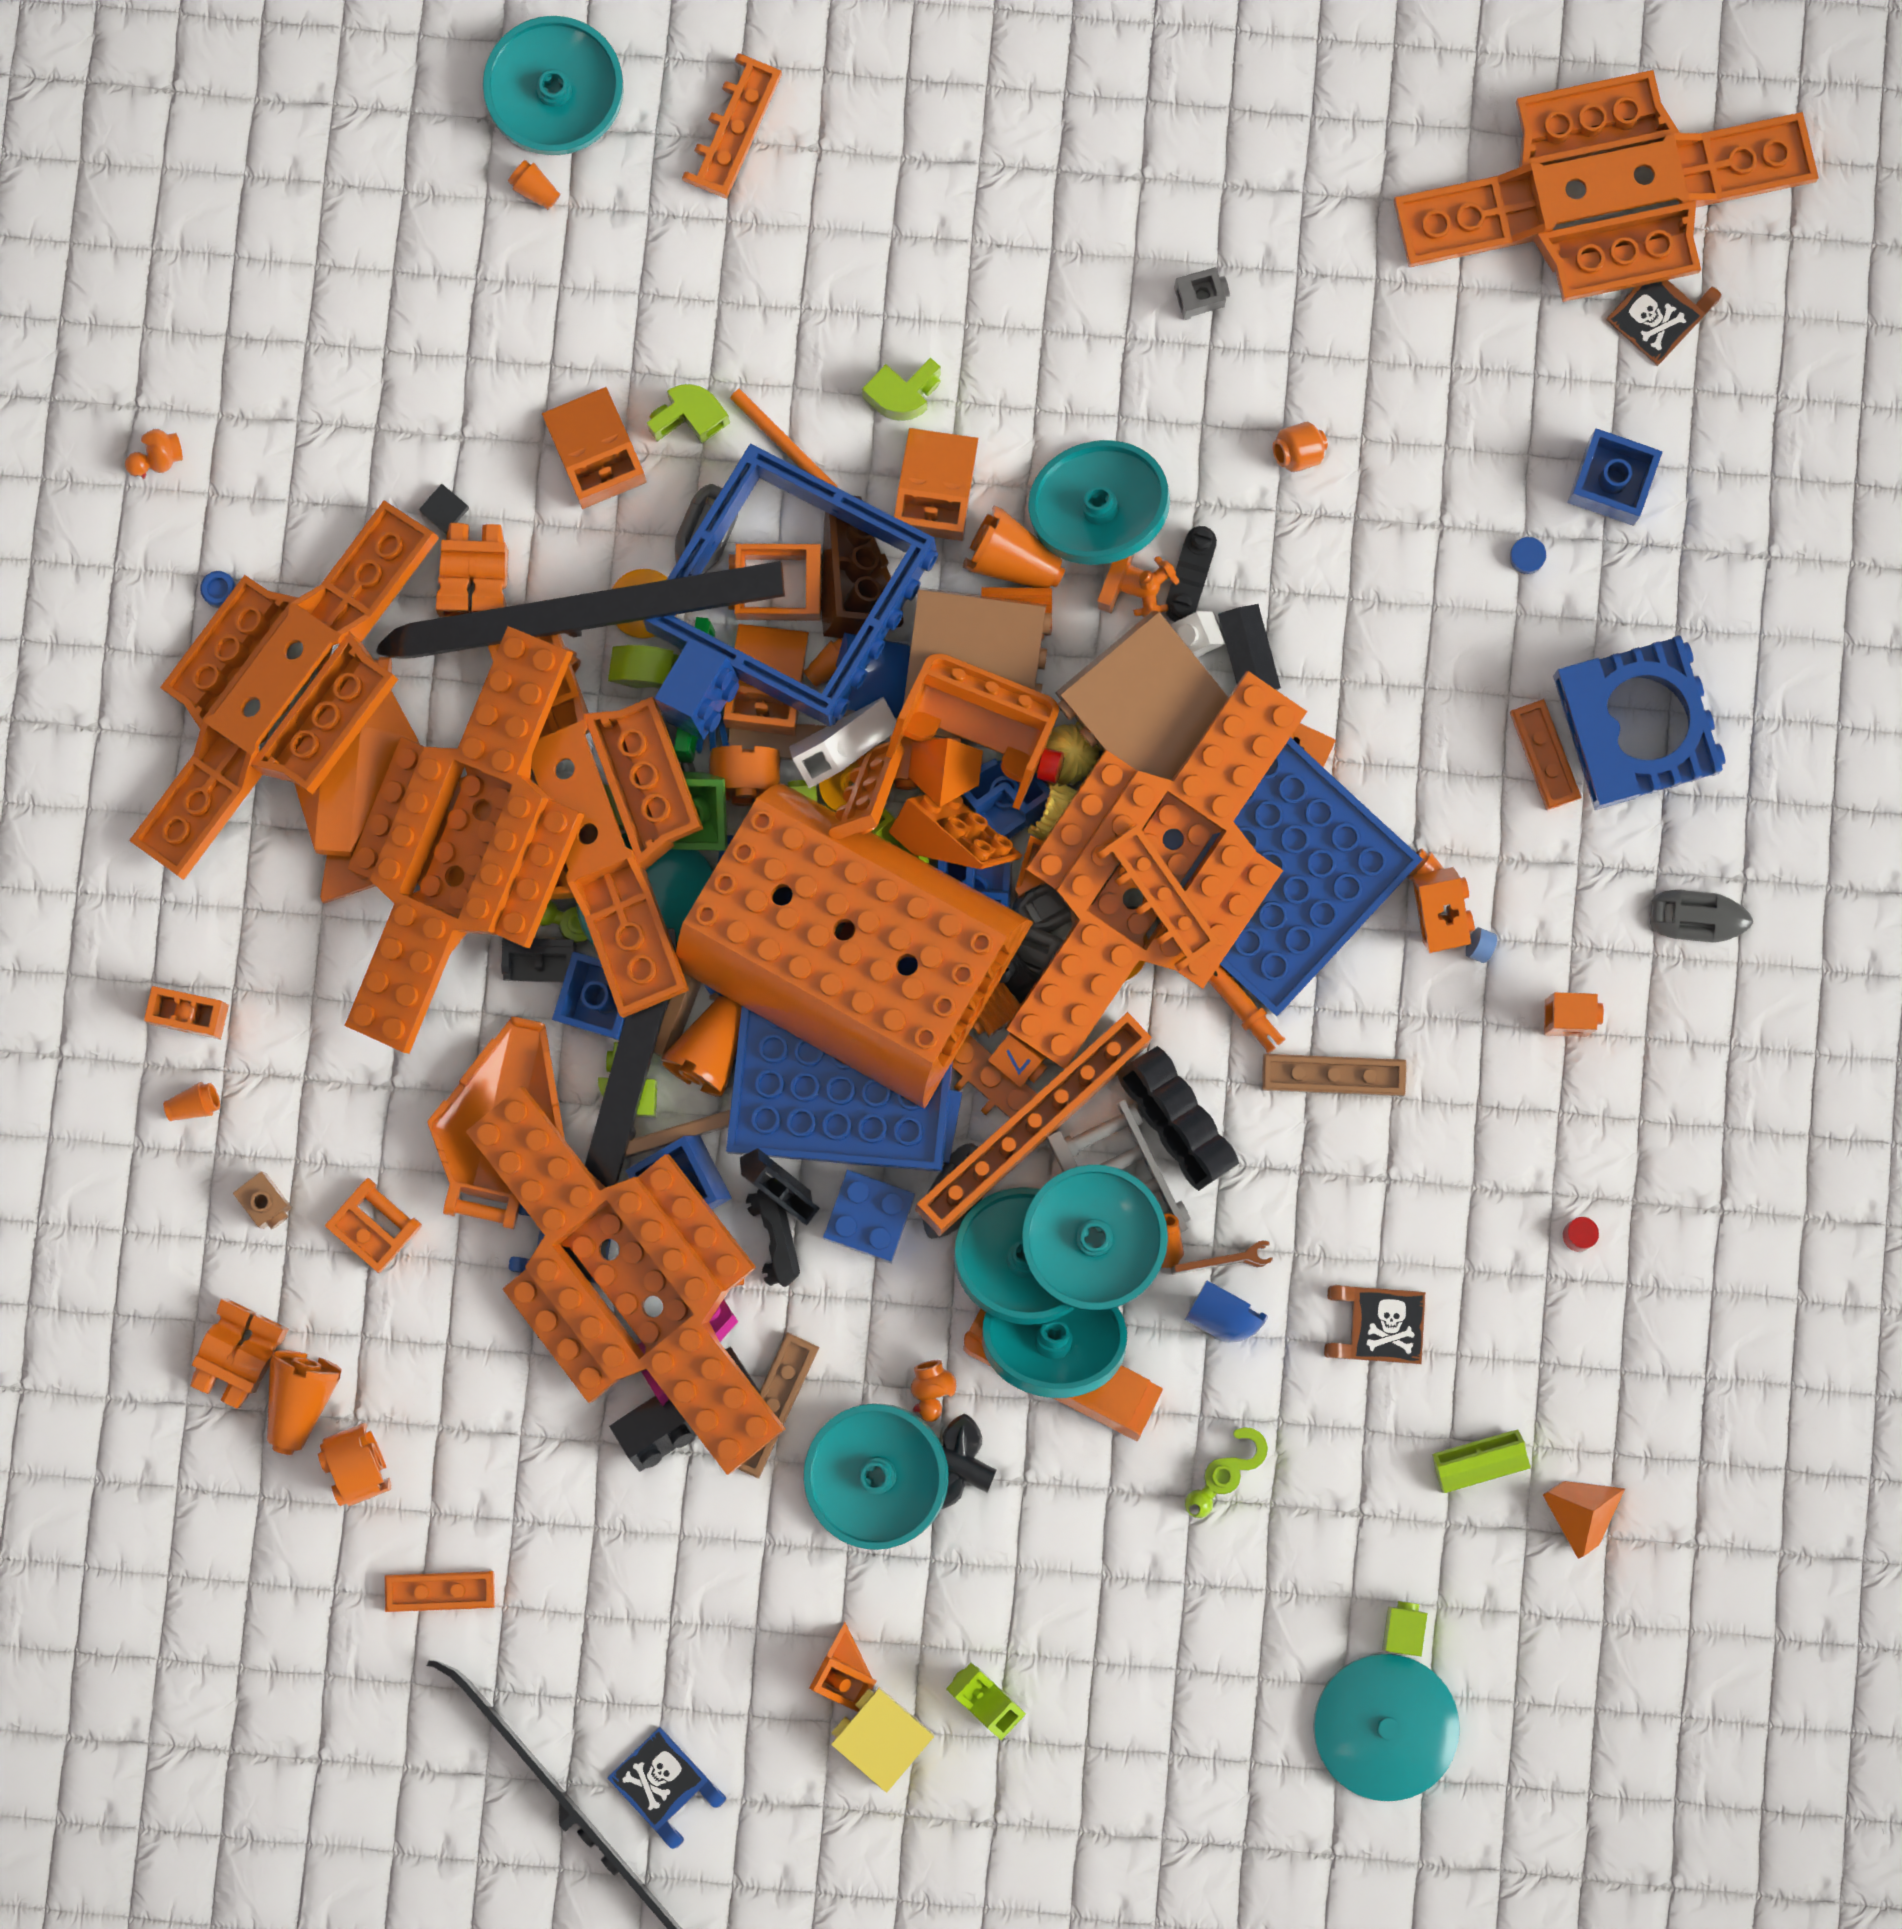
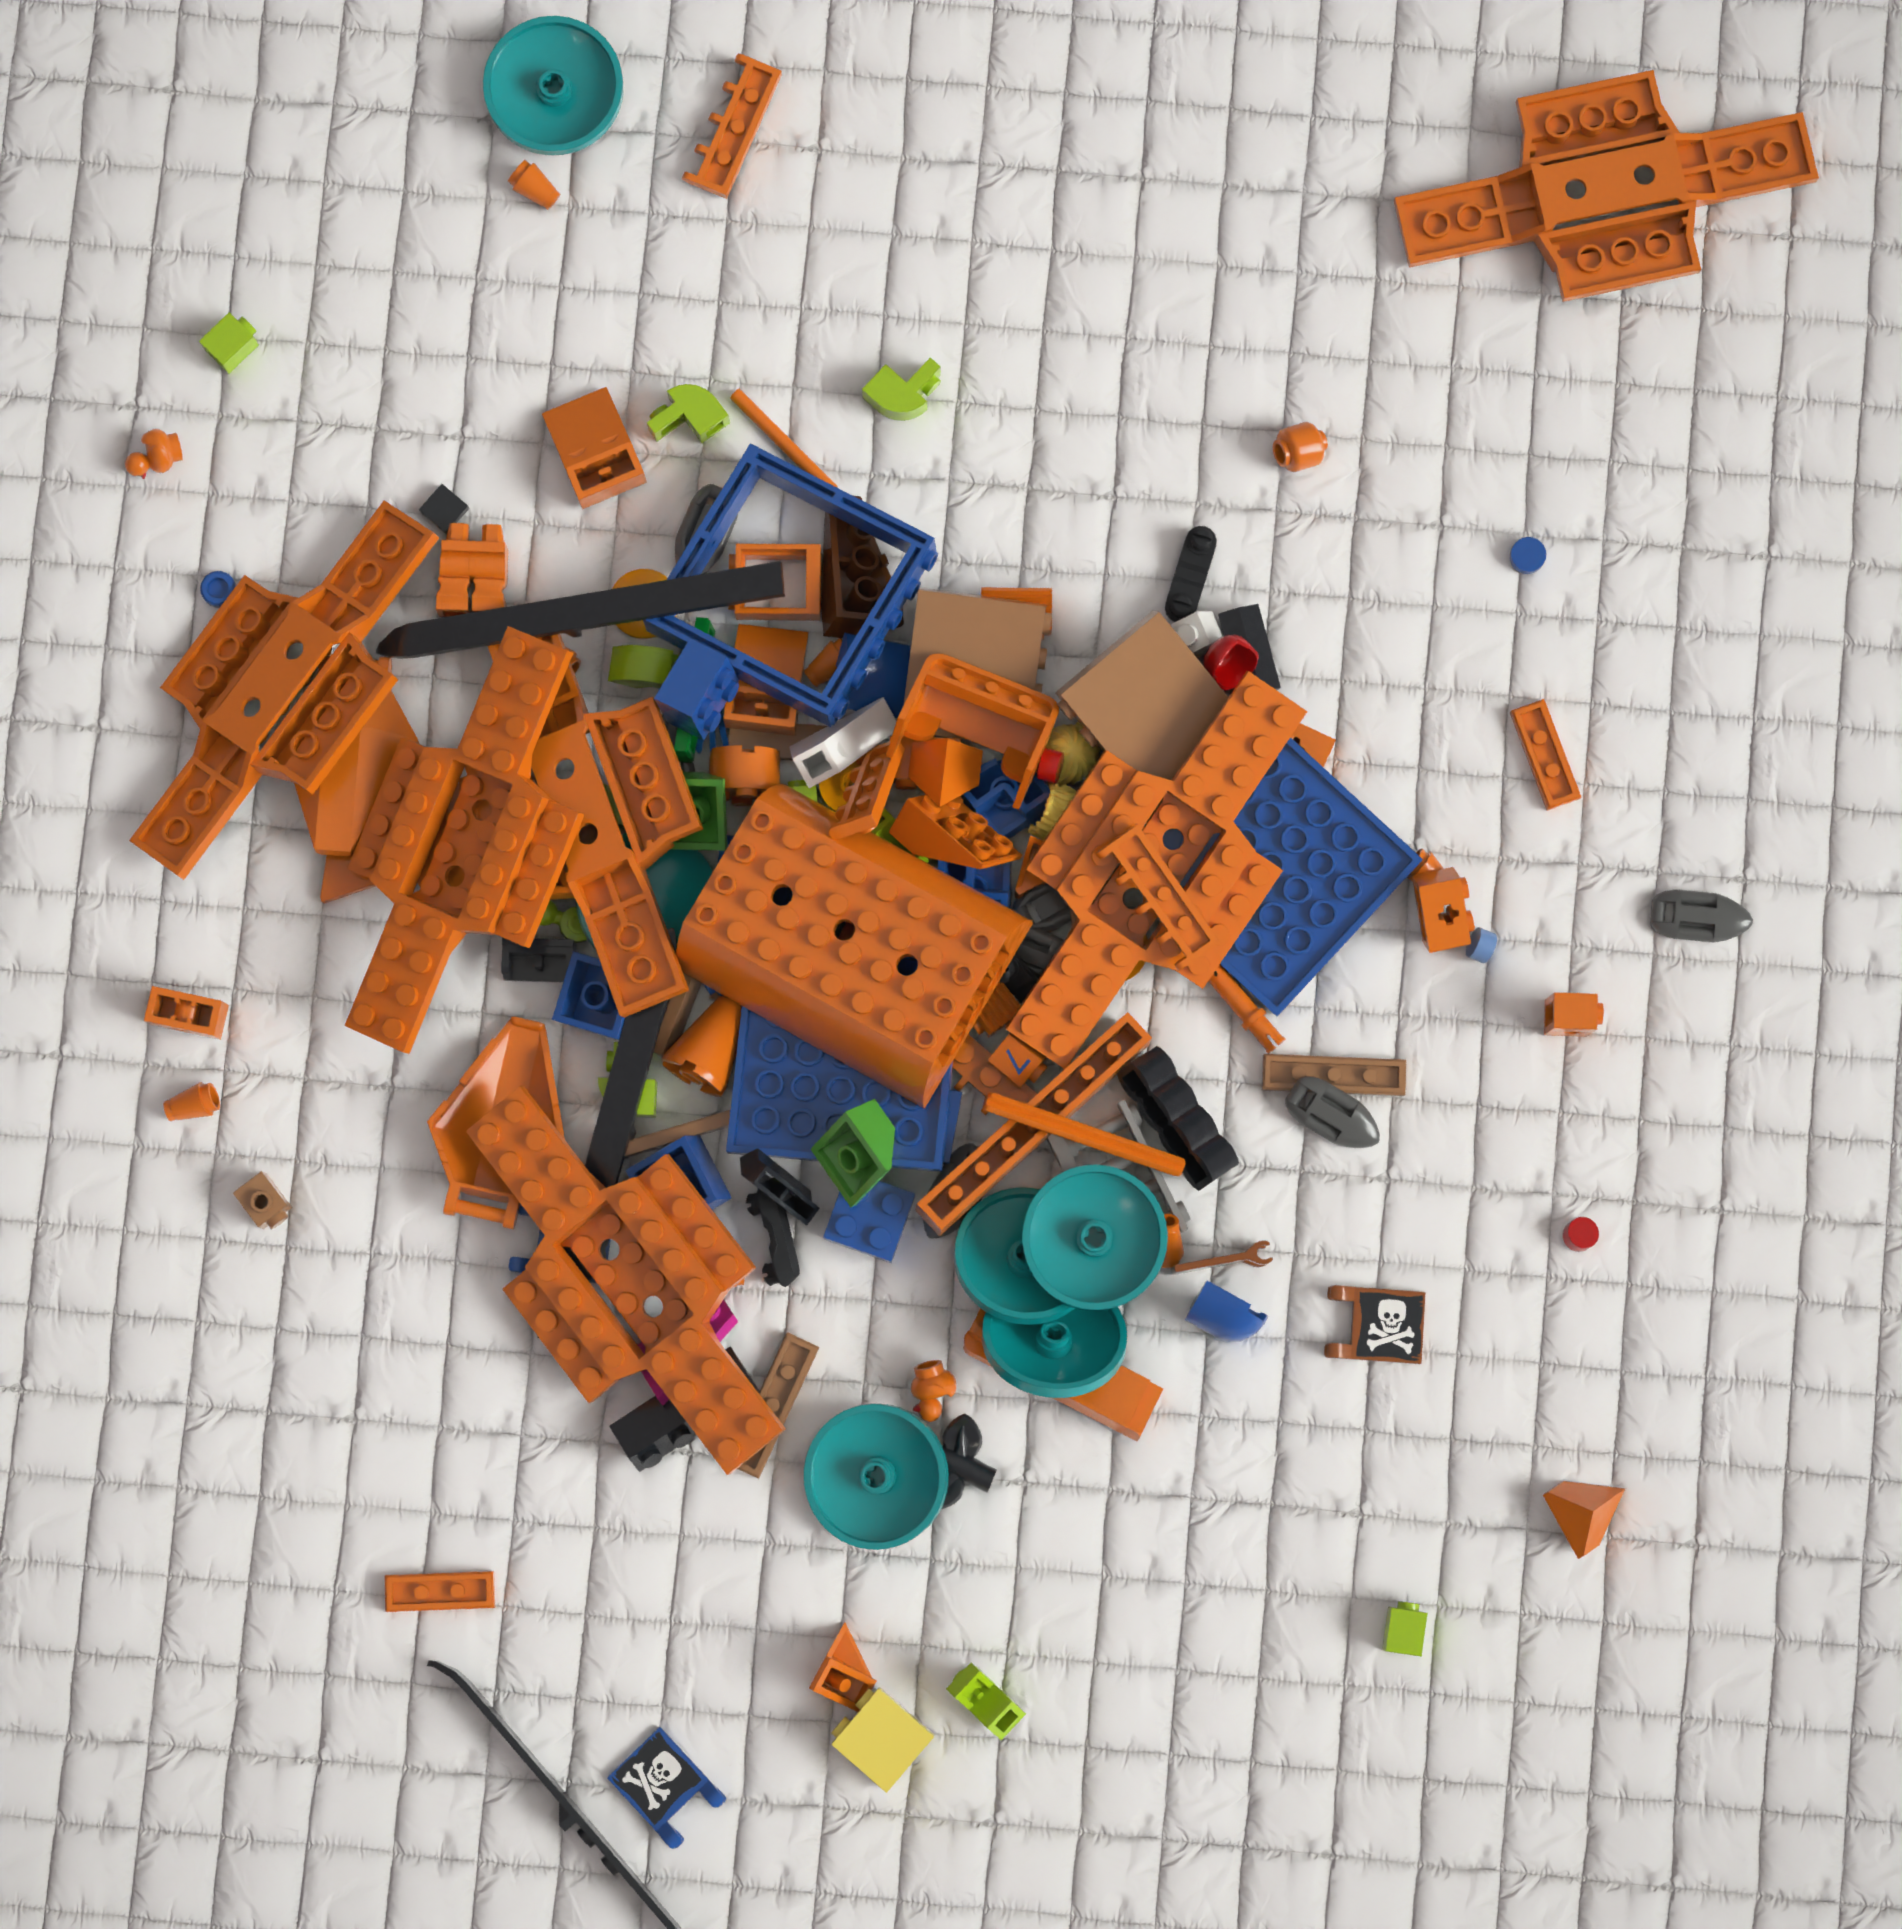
orange hips [190,1299,289,1408] -> none
orange cone [267,1350,342,1455] -> none
orange brick [318,1422,391,1506] -> none
orange plate [325,1178,422,1273] -> none
orange slope [894,428,979,541] -> none
orange cone [963,506,1065,588] -> none
teal dish [1028,440,1170,565] -> none
orange piece [1097,554,1179,617] -> none
flat silver brick [1174,267,1230,320] -> none
lime piece [1185,1427,1268,1518] -> none
teal dish [1313,1654,1460,1801] -> none
lime piece [1432,1429,1531,1493] -> none
blue hose [1553,635,1726,810] -> none
blue brick [1567,428,1663,526] -> none
flag [1606,280,1722,366] -> none
none -> lime brick [199,312,259,374]
none -> bright green slope [811,1099,895,1207]
none -> orange axle [983,1092,1185,1177]
none -> red hair [1204,634,1259,690]
none -> dark grey piece [1285,1076,1380,1148]

